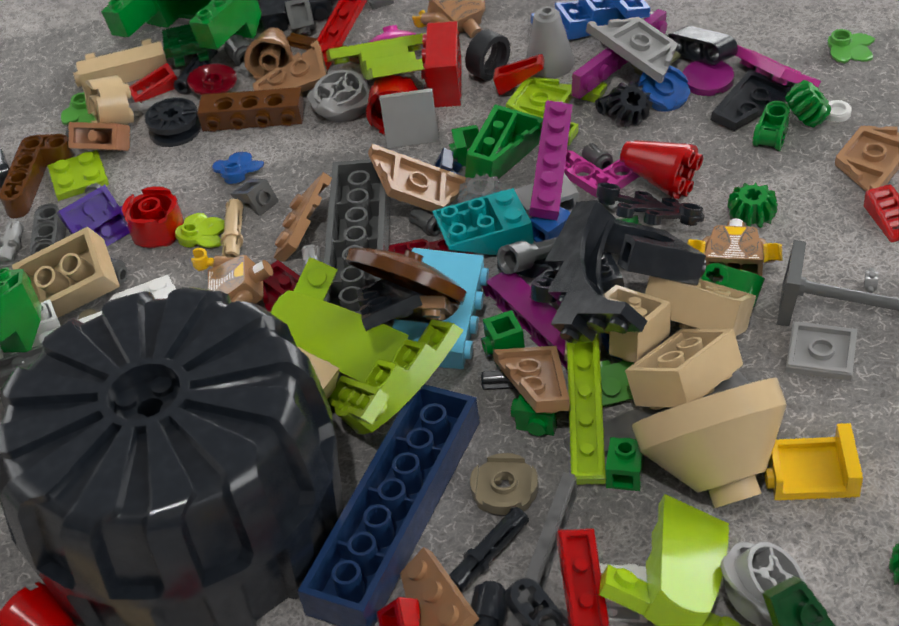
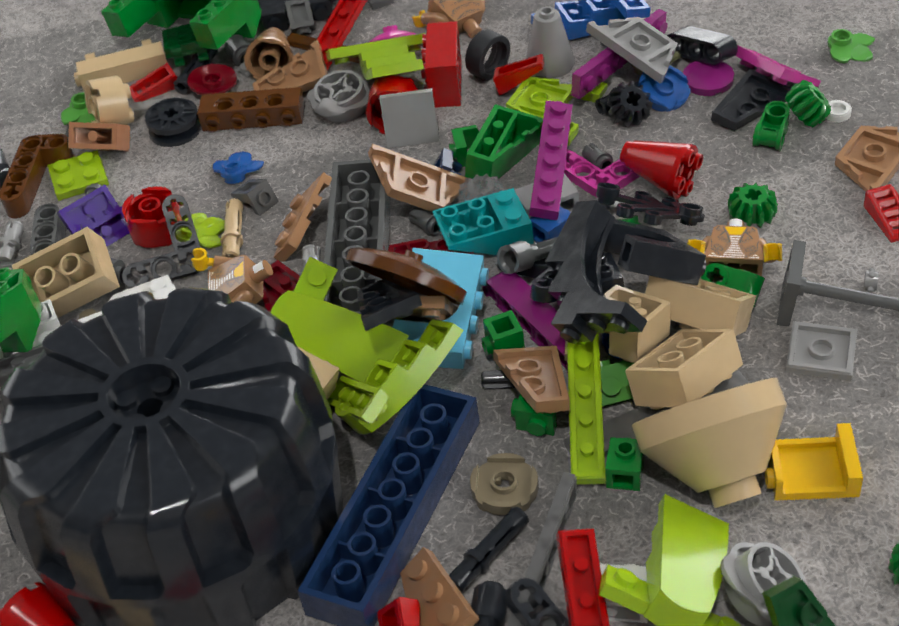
none -> black beam [122,194,201,289]

